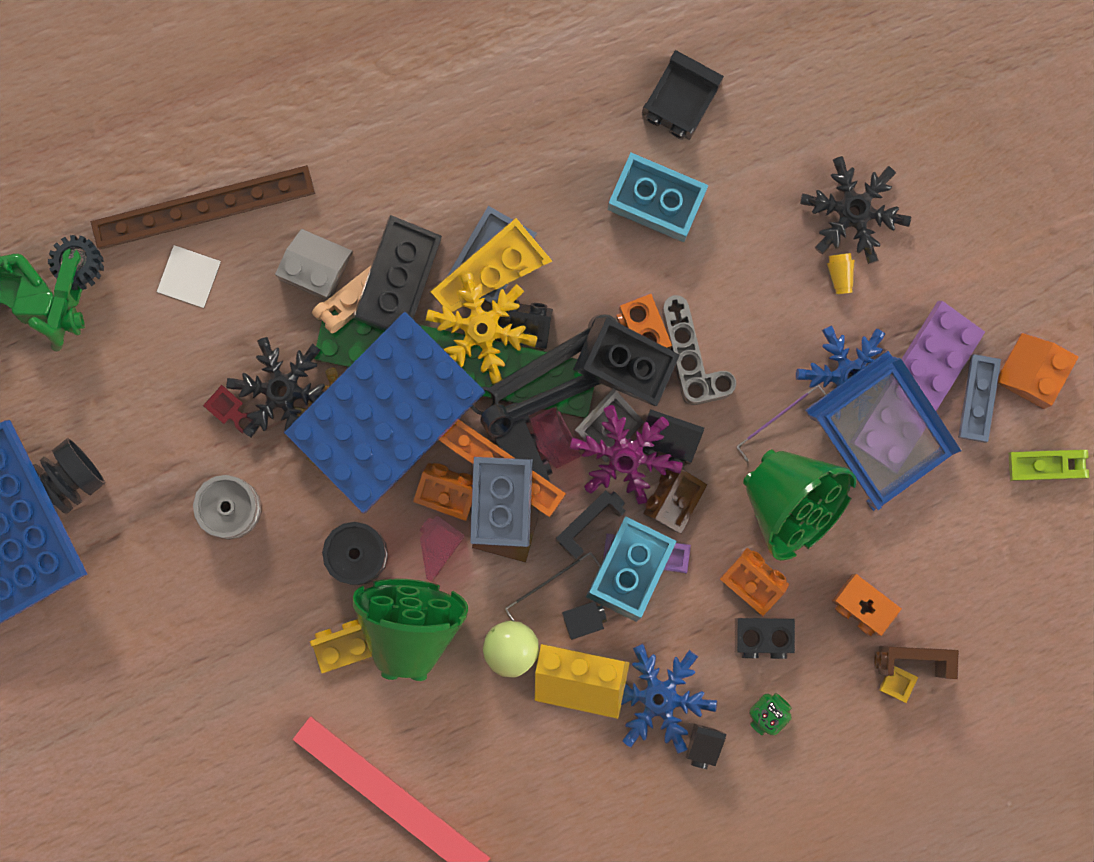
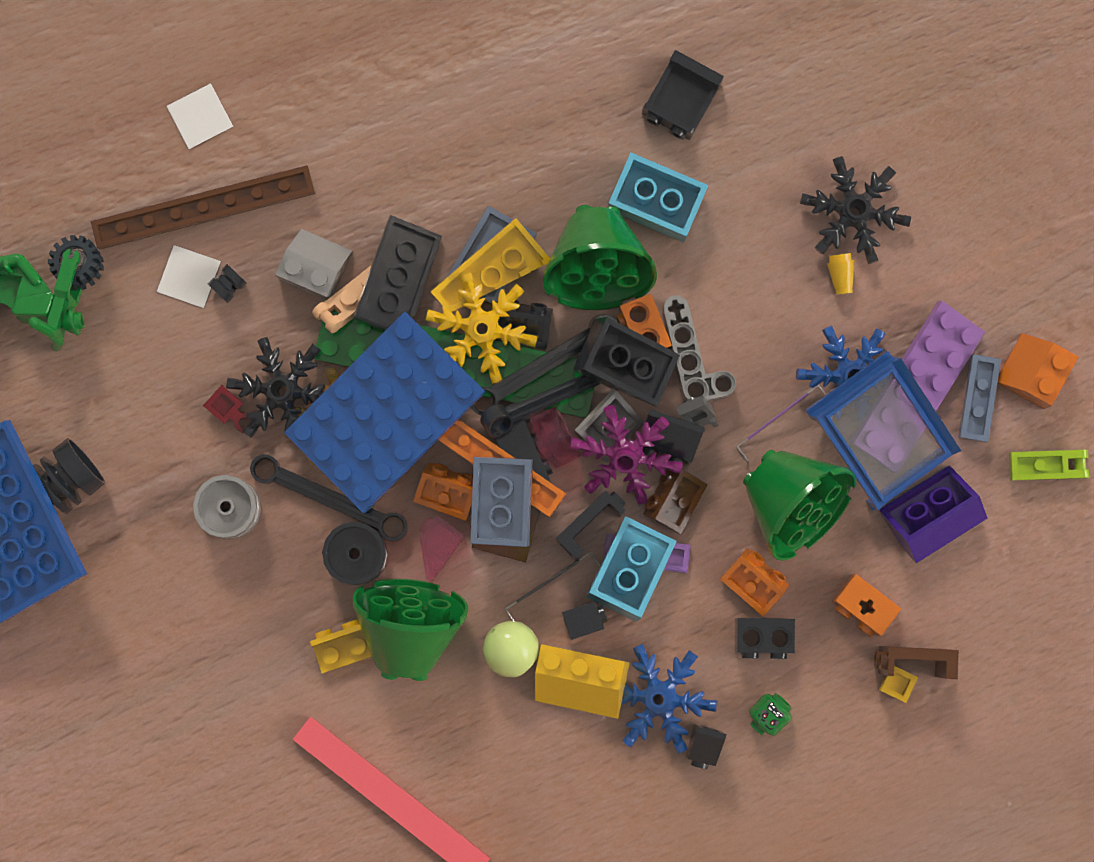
none -> white sticker [167,83,233,149]
none -> black wheel [207,264,247,303]
none -> black piece [250,454,408,542]
none -> green cone [543,205,657,310]
none -> dark grey plate [677,396,718,432]
none -> dark purple slope [879,465,988,563]

